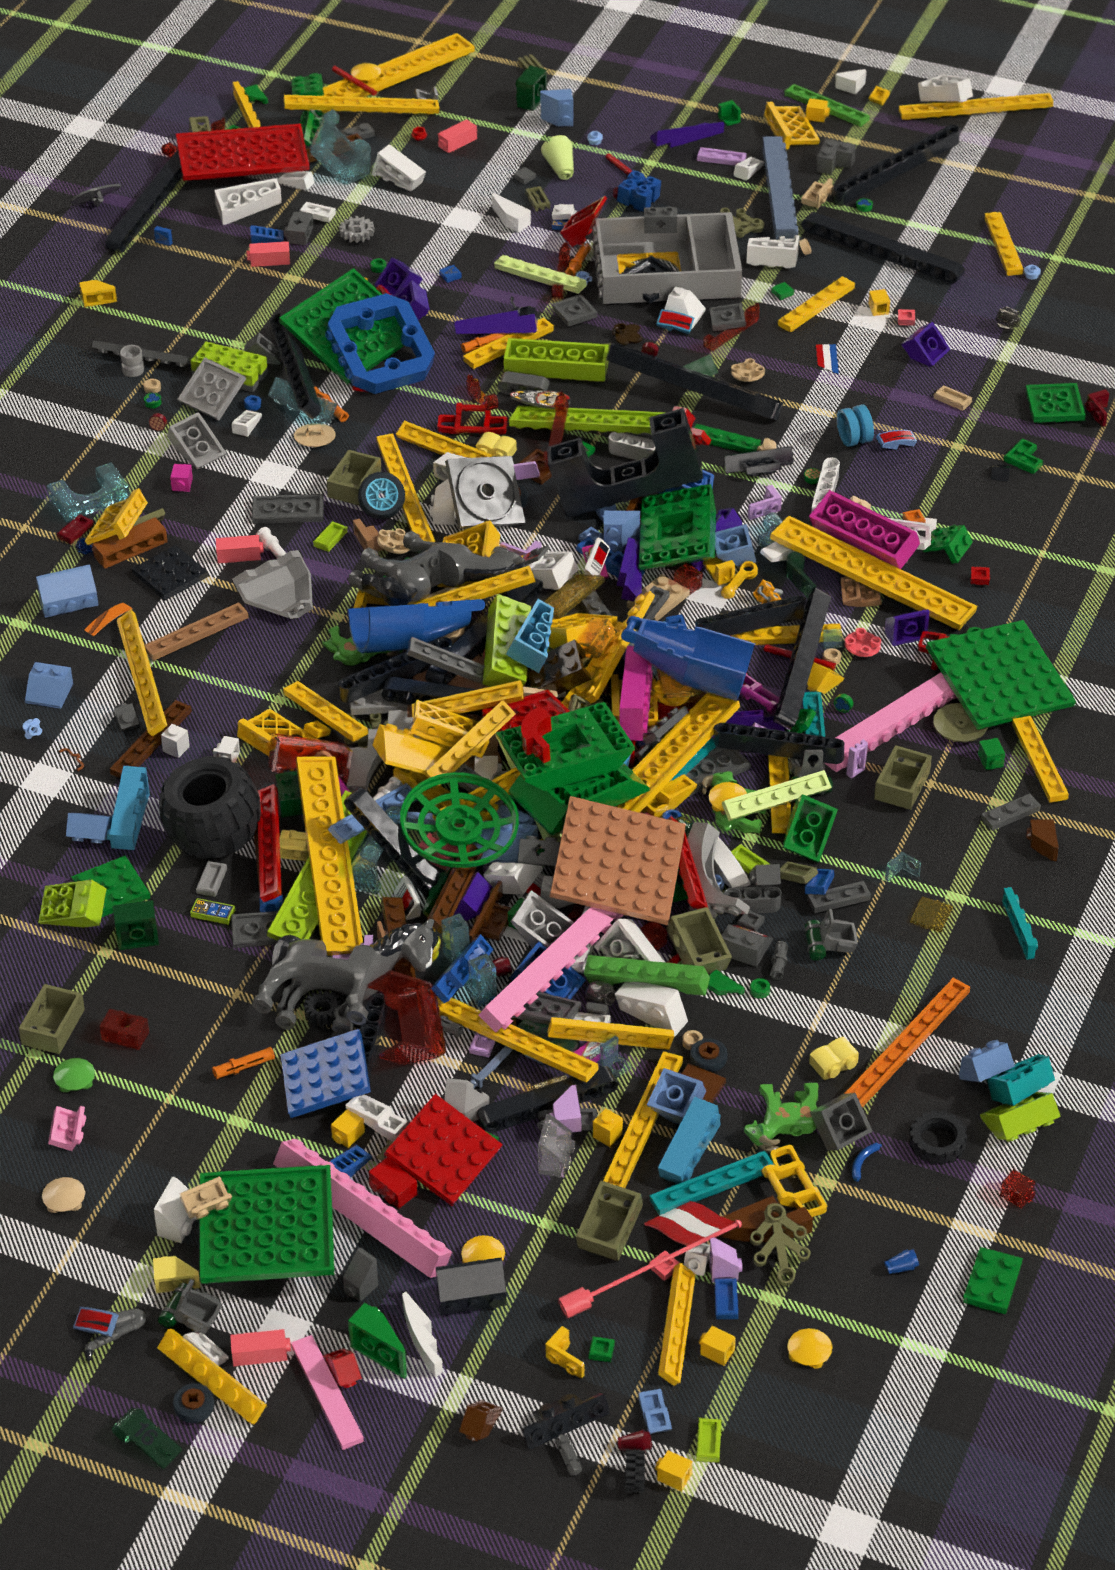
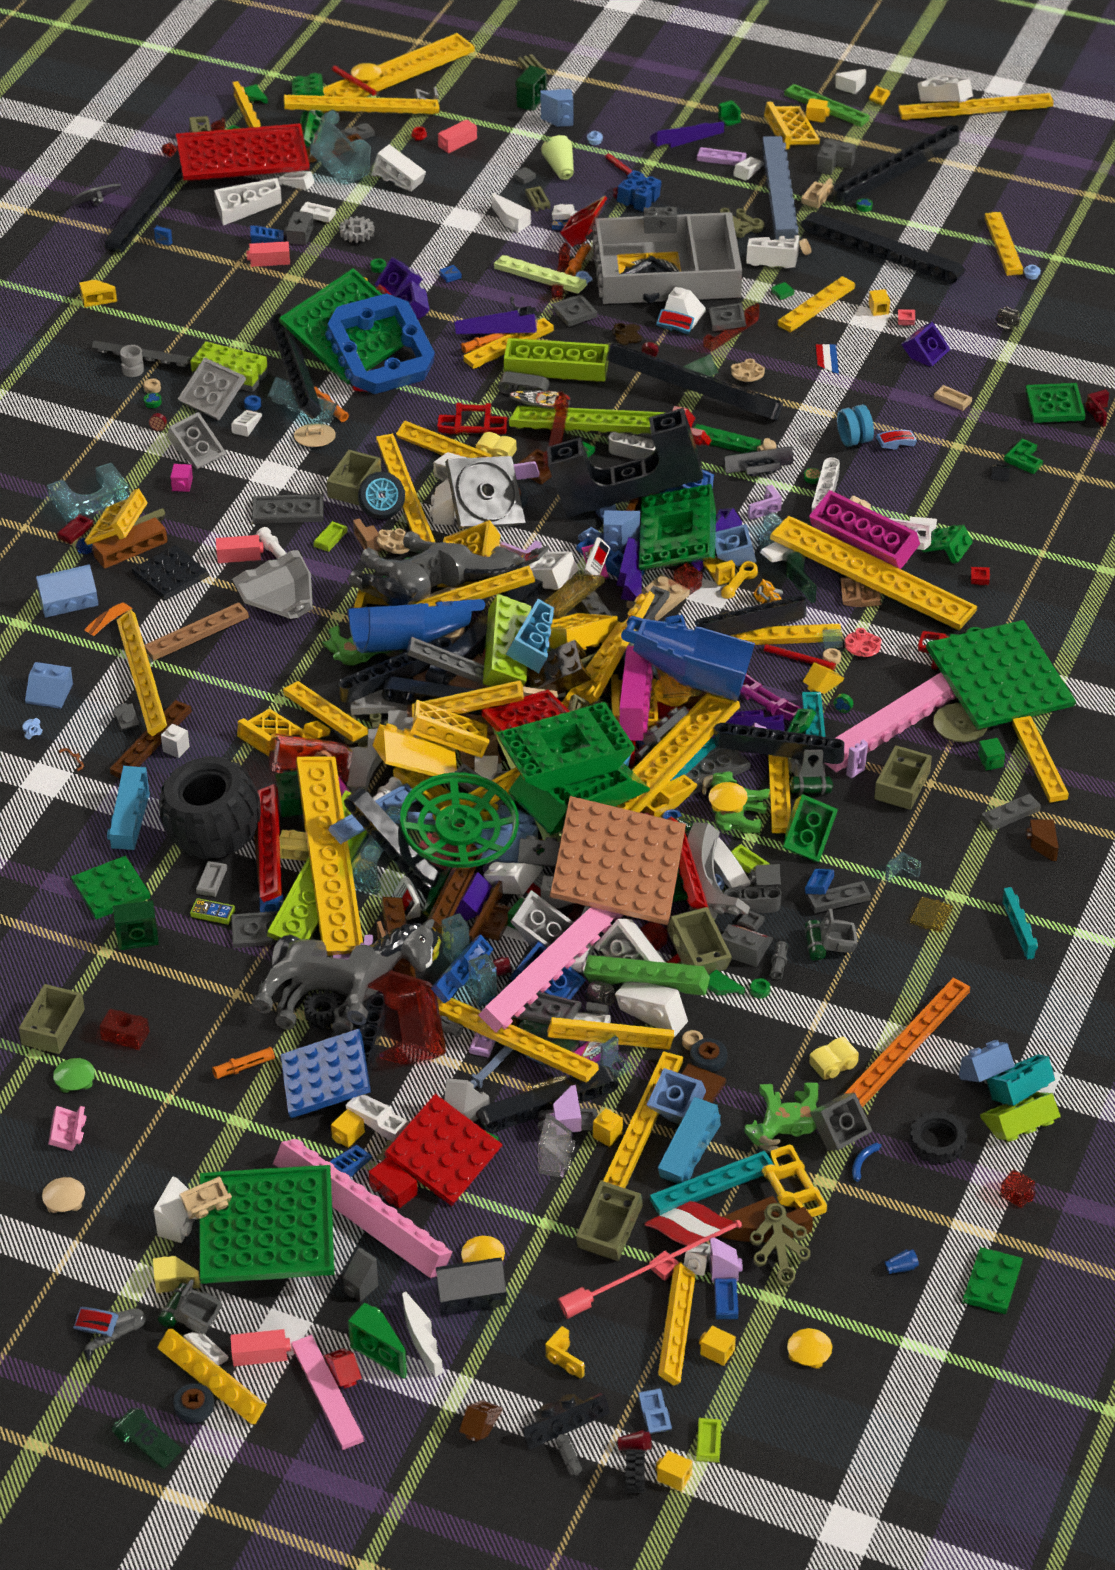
lime slope [38,880,106,928] -> none
medium blue slope [66,813,112,843] -> none
white brick [213,736,240,763] -> none
dark grey slope [244,332,282,365] -> none
yellow plate [424,700,516,788] -> none
clear red piece [466,375,498,411] -> none
red arch [521,706,552,763] -> none
clear yellow brick [576,617,617,659] -> none
green tile [589,1336,615,1362] -> none
yellowish green plate [722,770,832,821] -> none
black beam [773,587,831,730] -> none
olive tile [780,861,818,884] -> none
dark purple slope [885,609,930,646] -> none
orange tile [902,509,926,523] -> none

